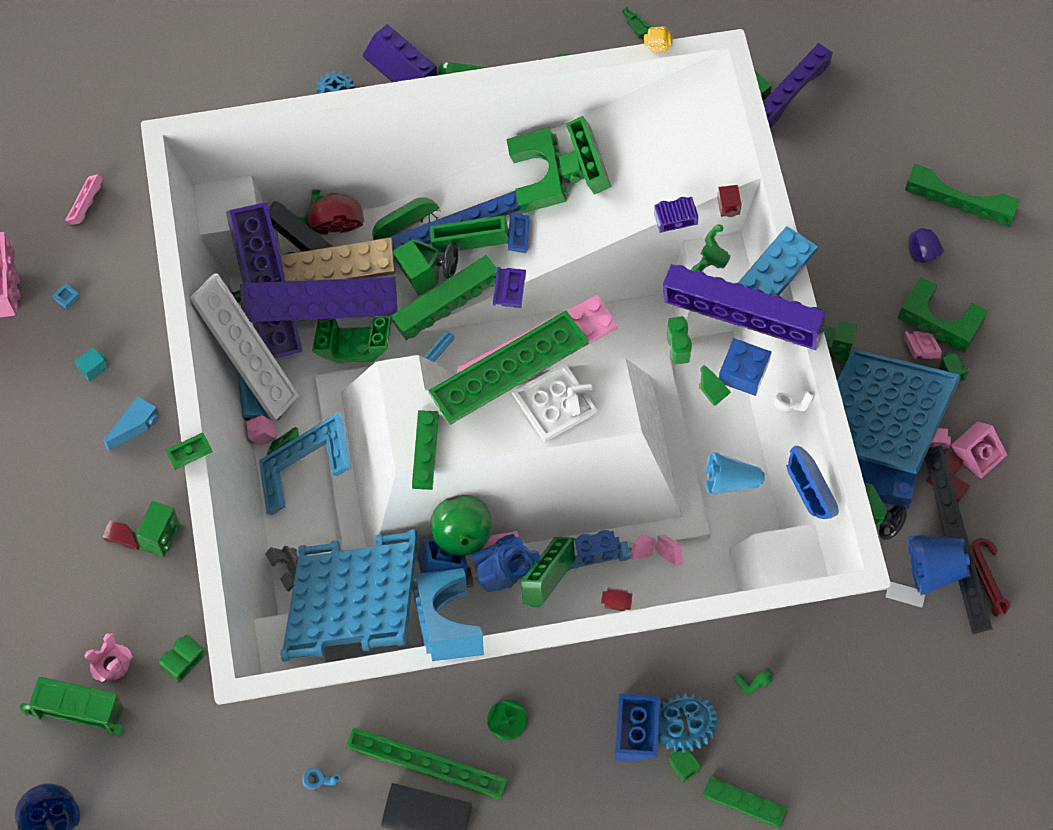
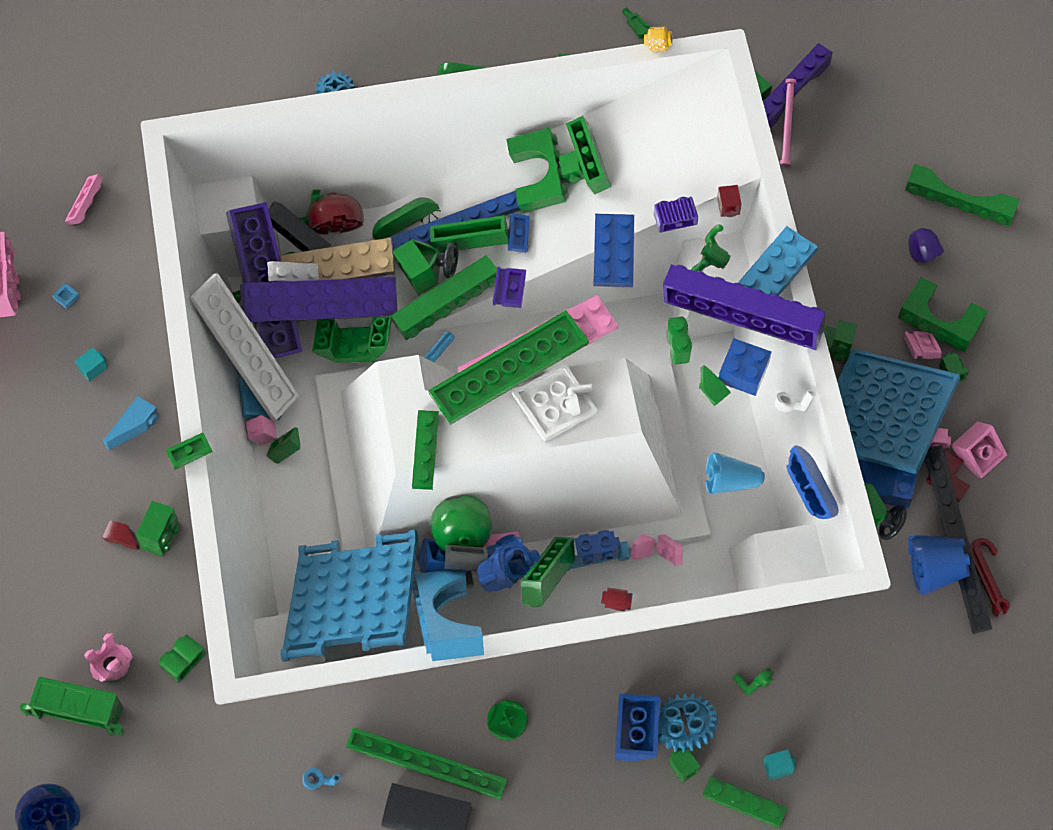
dark azure plate [259,413,351,515] -> none
dark grey piece [265,546,298,592] -> none
dark purple slope [363,24,437,83] -> none
white sticker [886,581,925,607] -> none
none -> white plate [267,261,319,282]
none -> dark grey brick [444,545,488,572]
none -> blue plate [593,213,635,287]
none -> teal brick [763,749,796,781]
none -> bright pink bar [780,79,796,166]

